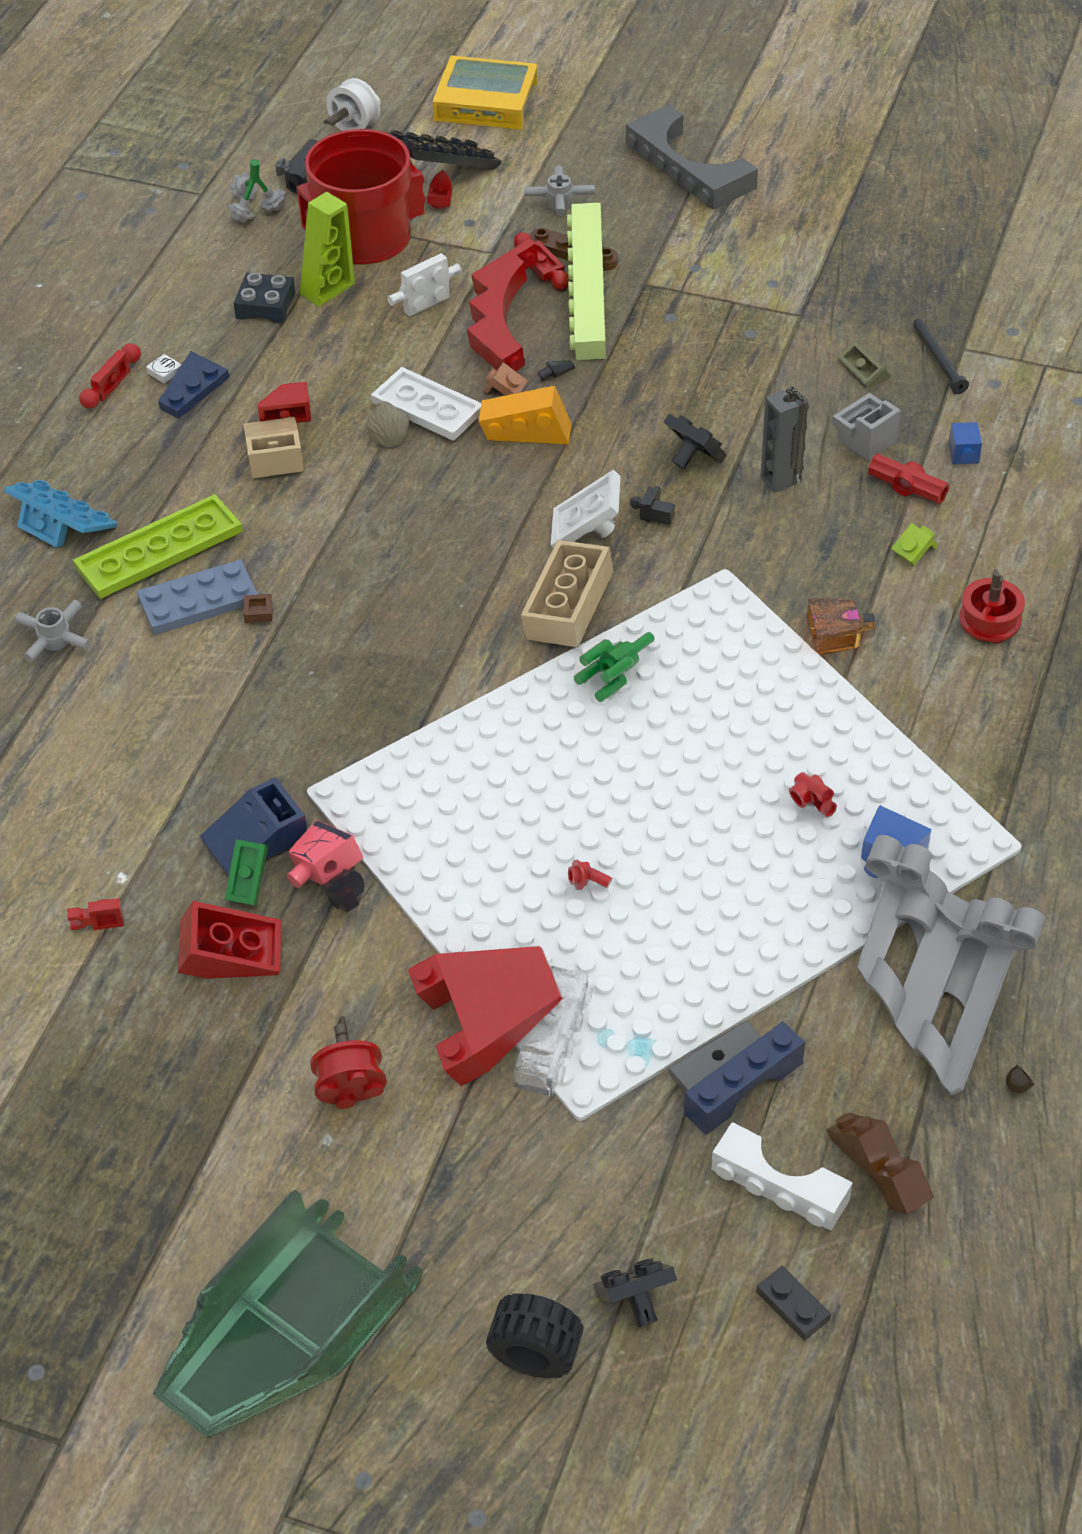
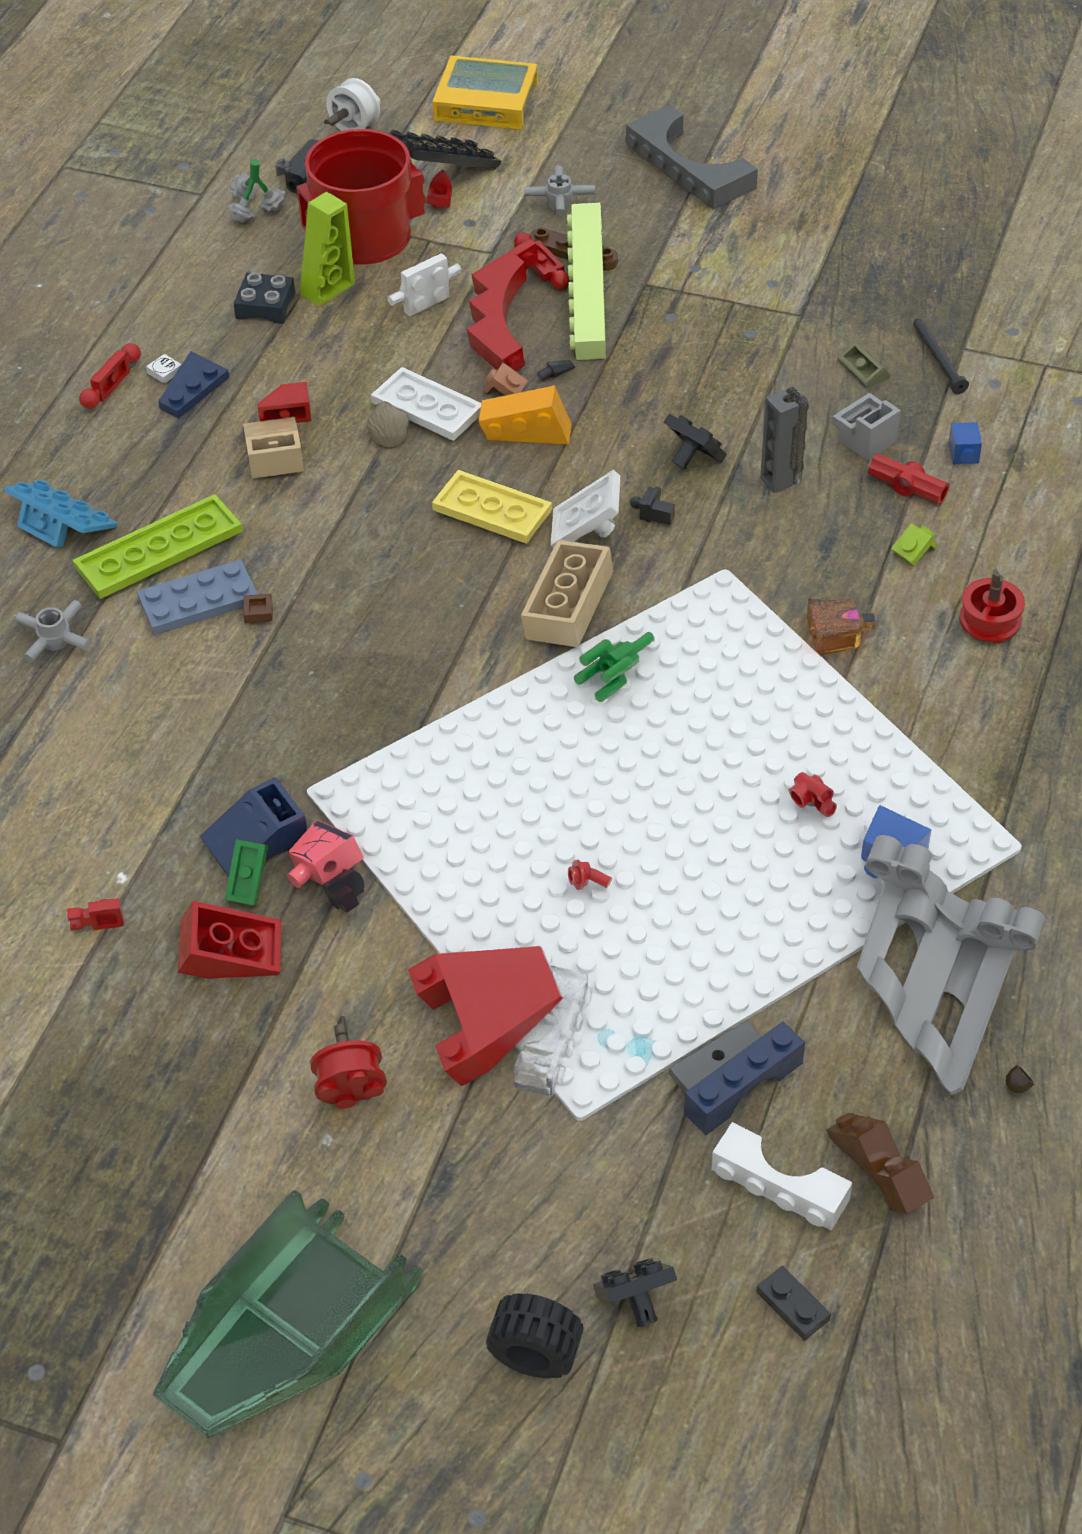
none -> light yellow plate [432,470,552,544]

